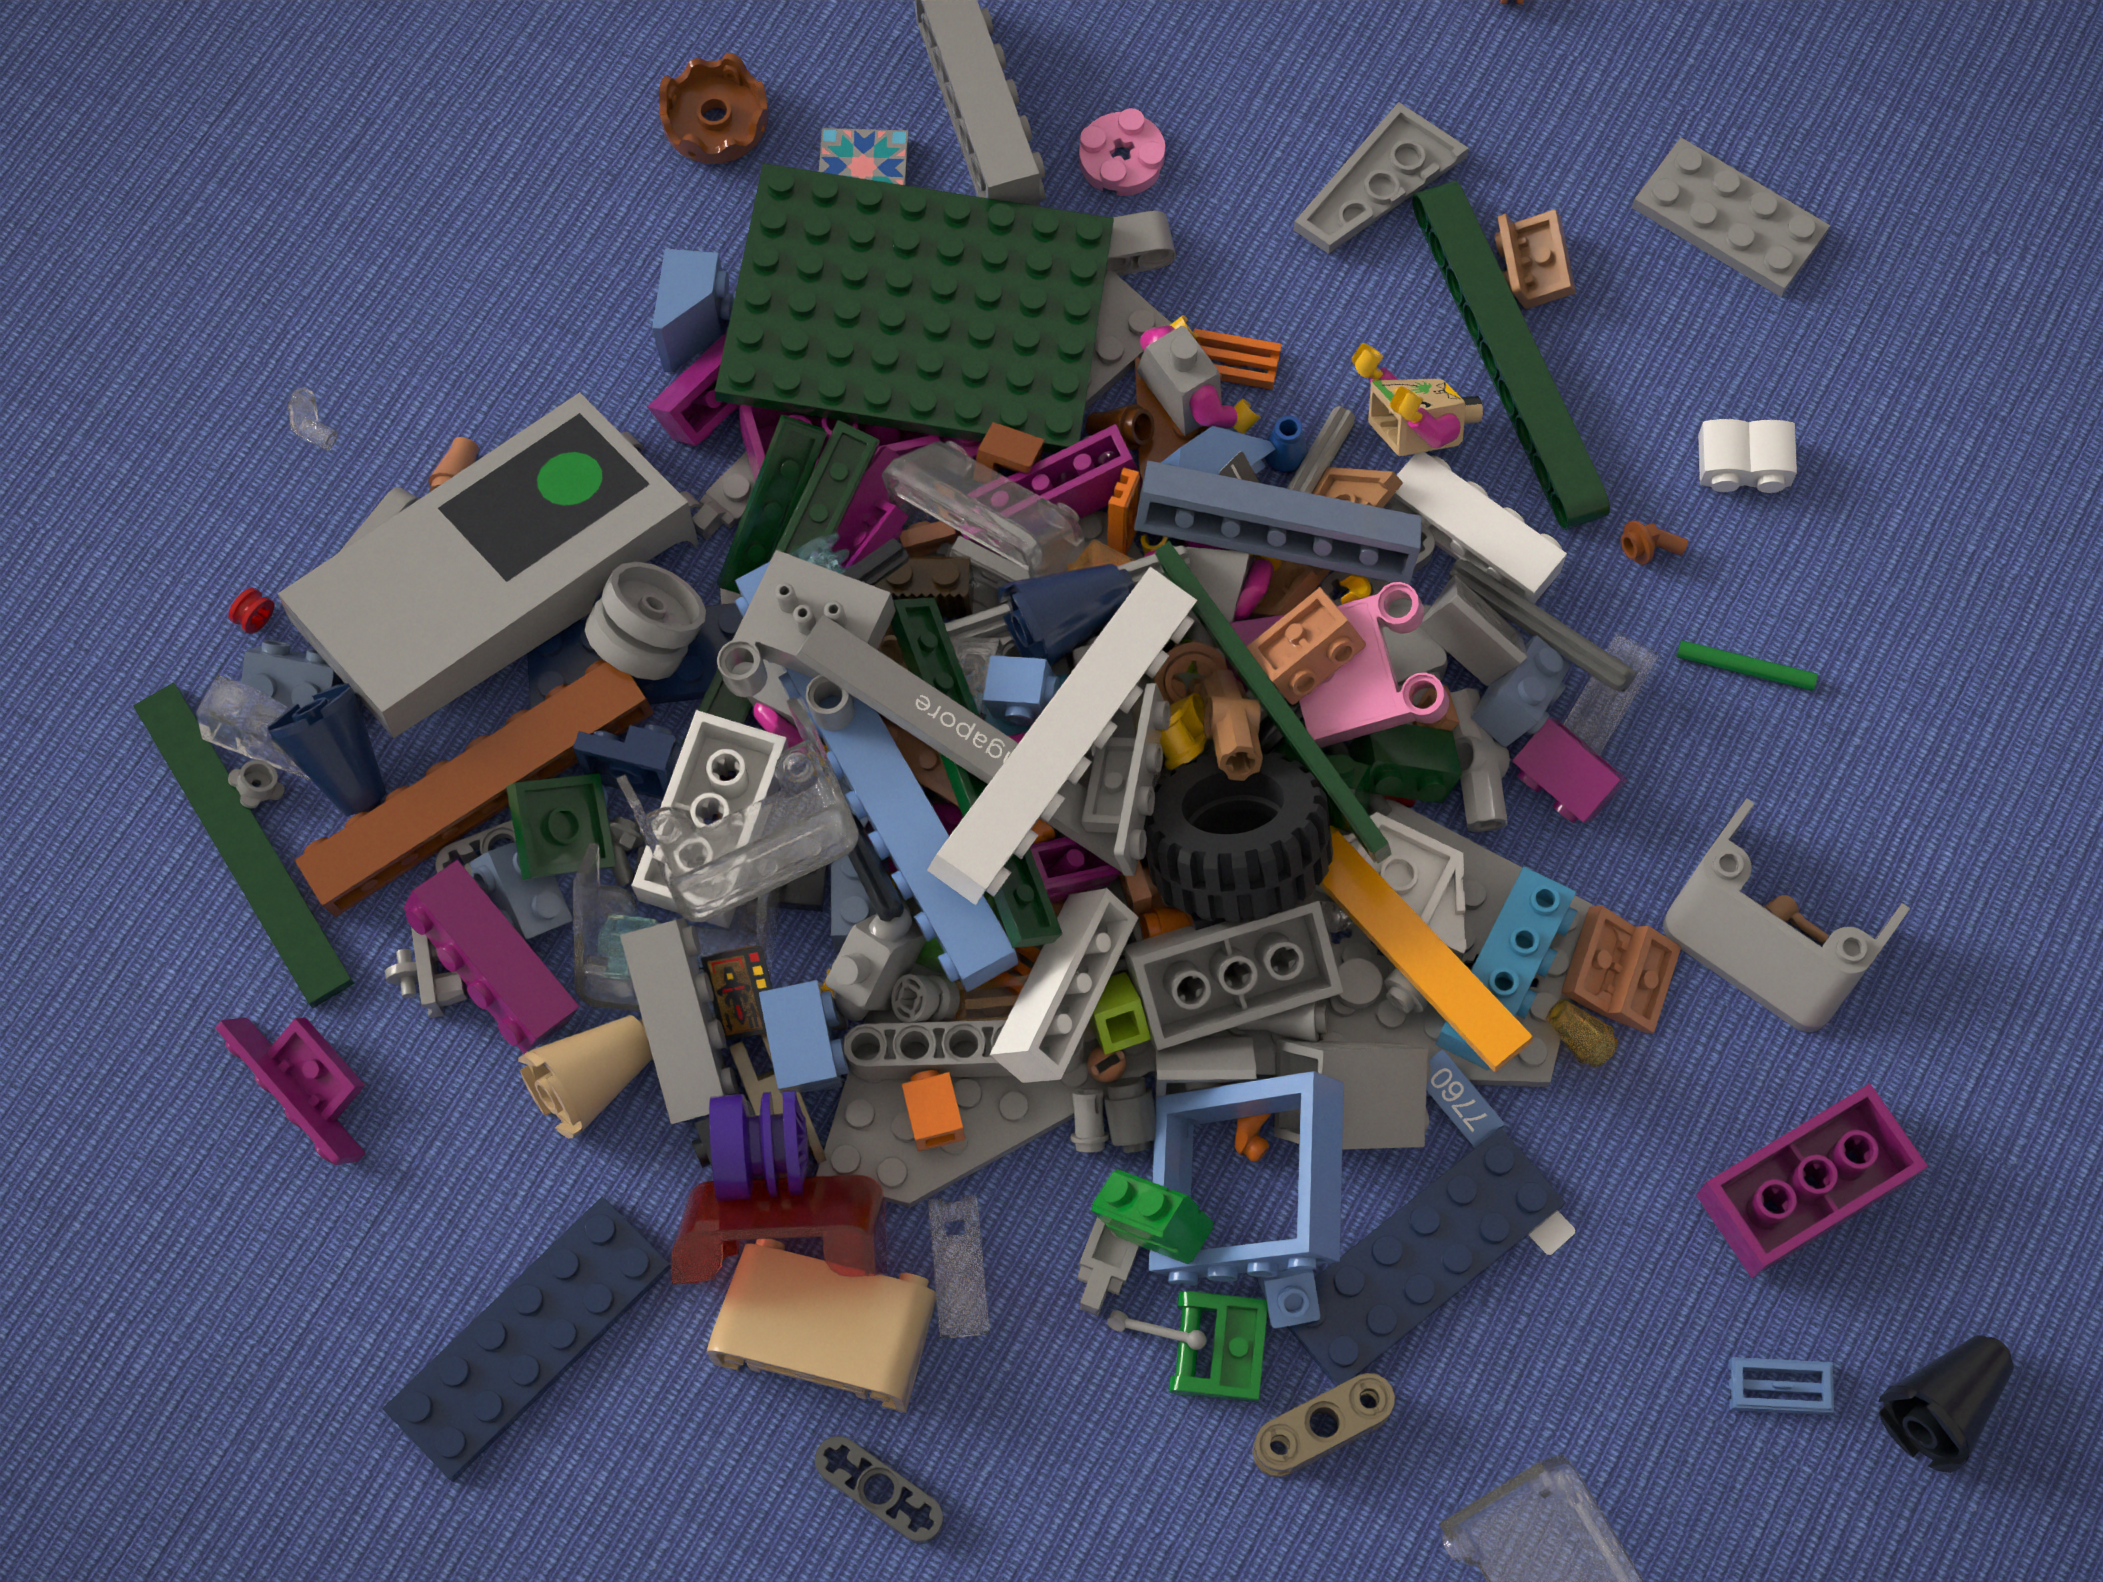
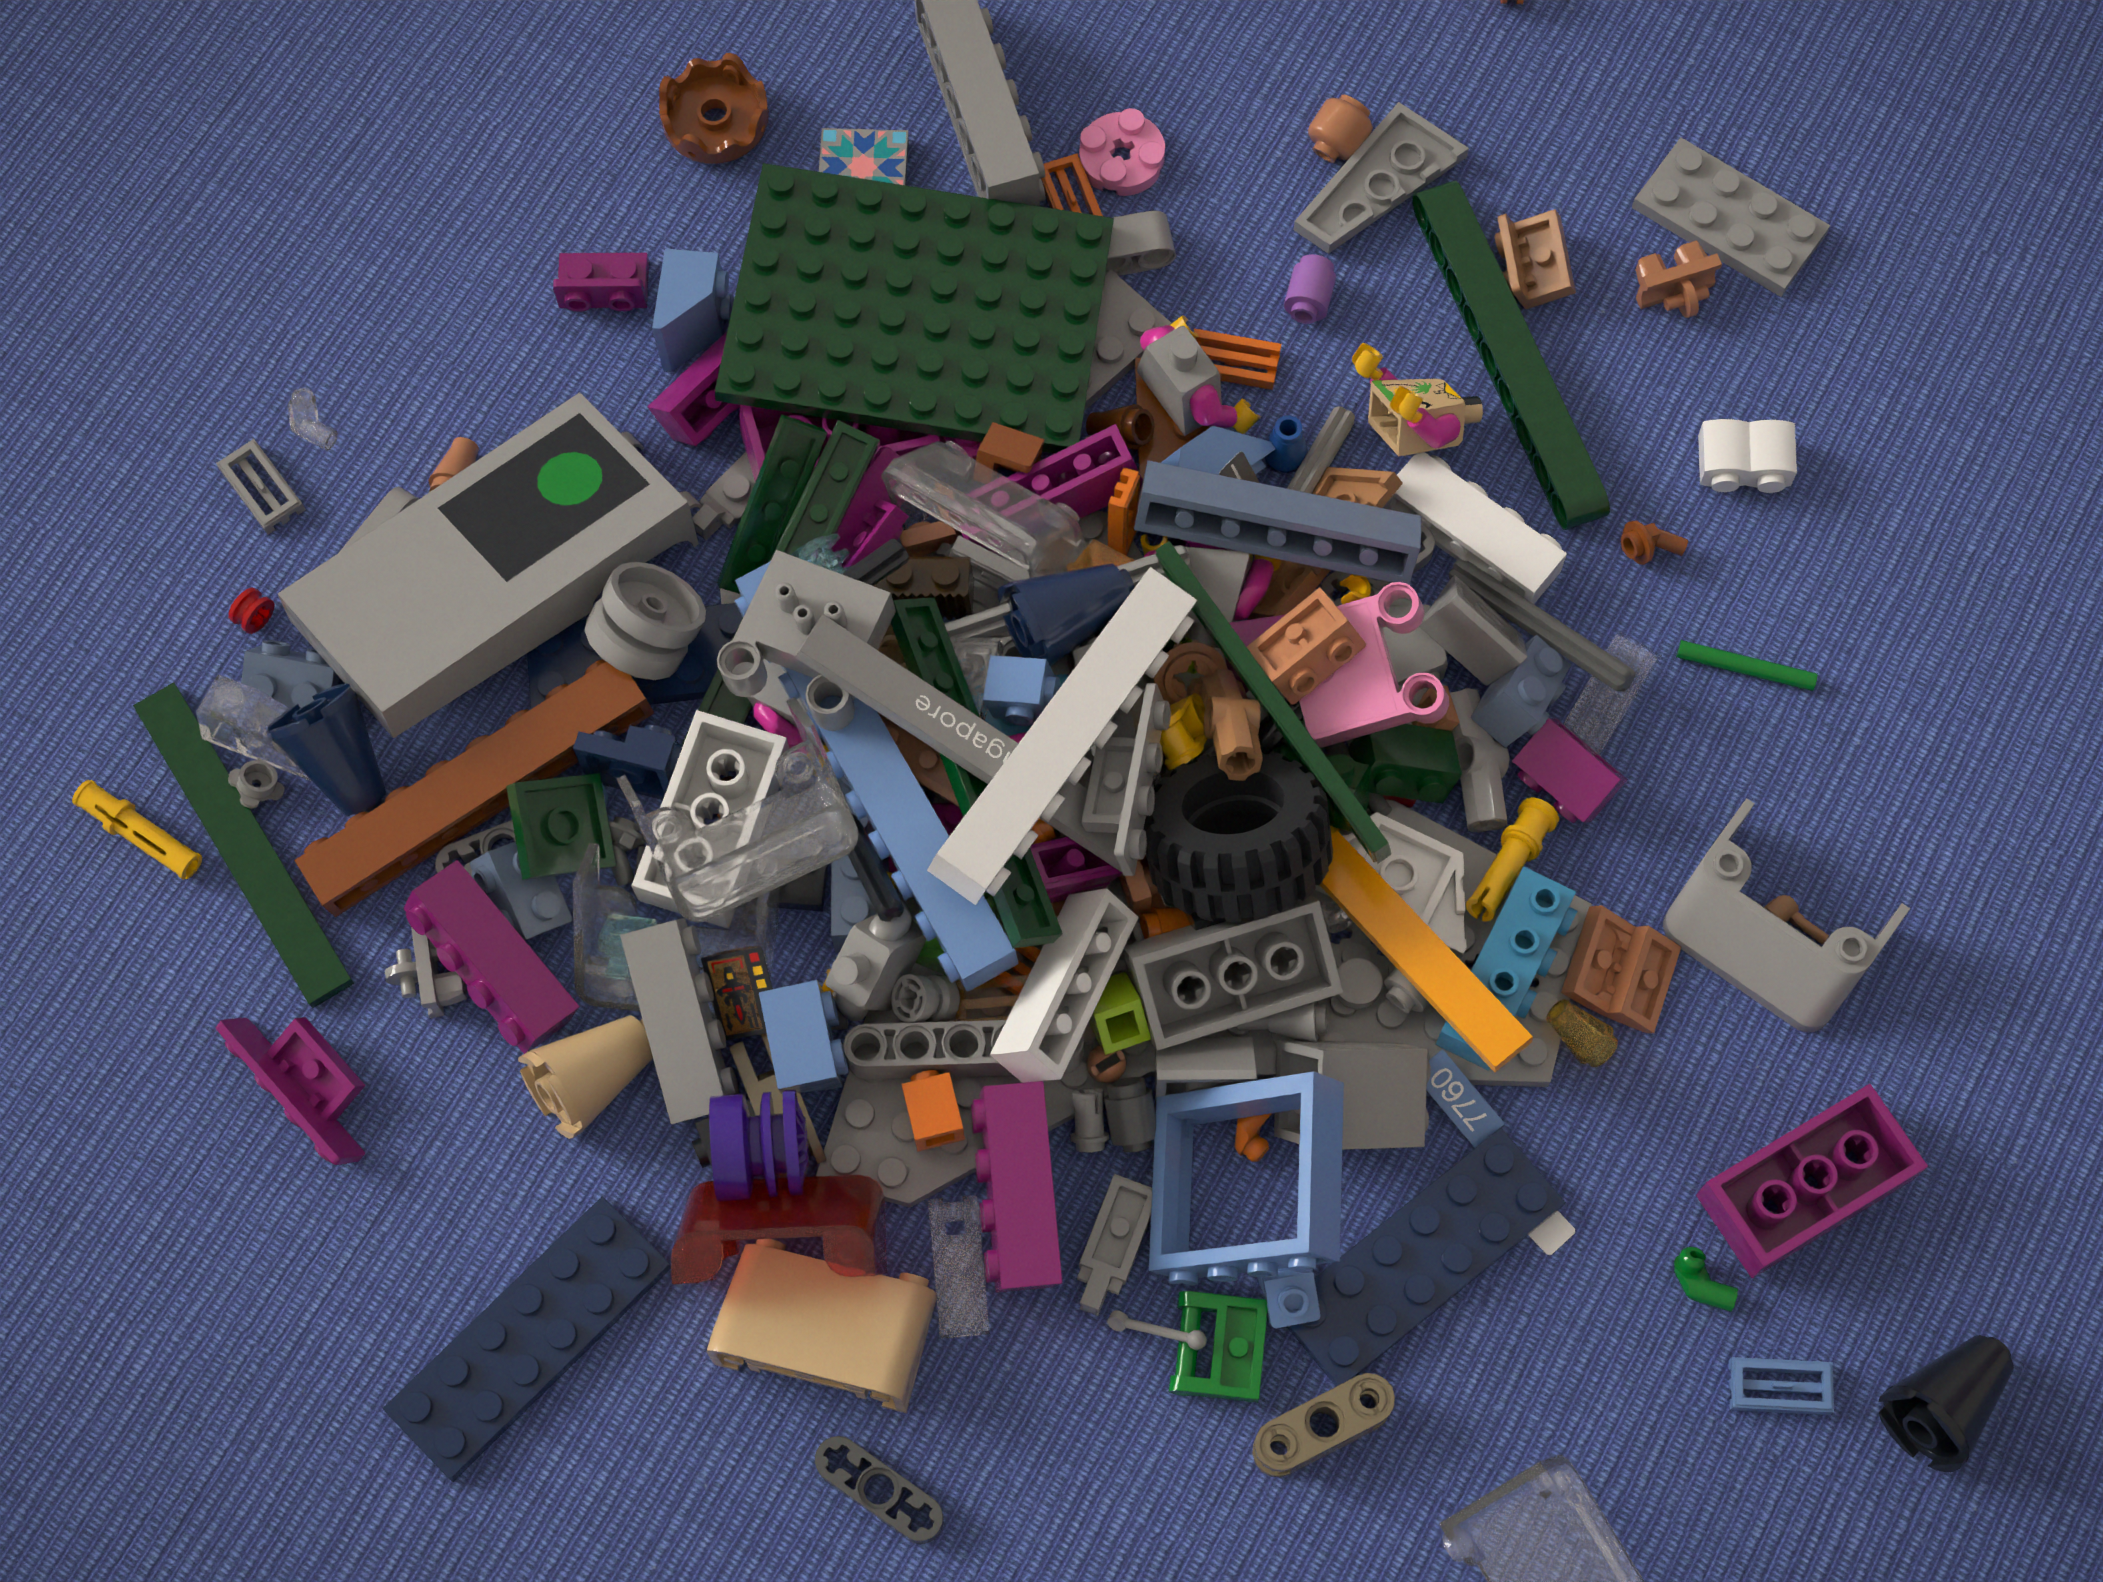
green brick [1091,1169,1214,1264] -> none
none -> yellow pin [72,780,203,880]
none -> light grey tile [216,439,306,535]
none -> magenta bracket [553,253,649,312]
none -> magenta brick [970,1081,1062,1293]
none -> orange tile [1041,153,1103,216]
none -> medium lavender brick [1284,254,1336,324]
none -> nougat head [1308,95,1373,163]
none -> yellow pin [1465,797,1559,922]
none -> nougat hips [1635,240,1722,318]
none -> green arm [1674,1247,1738,1312]

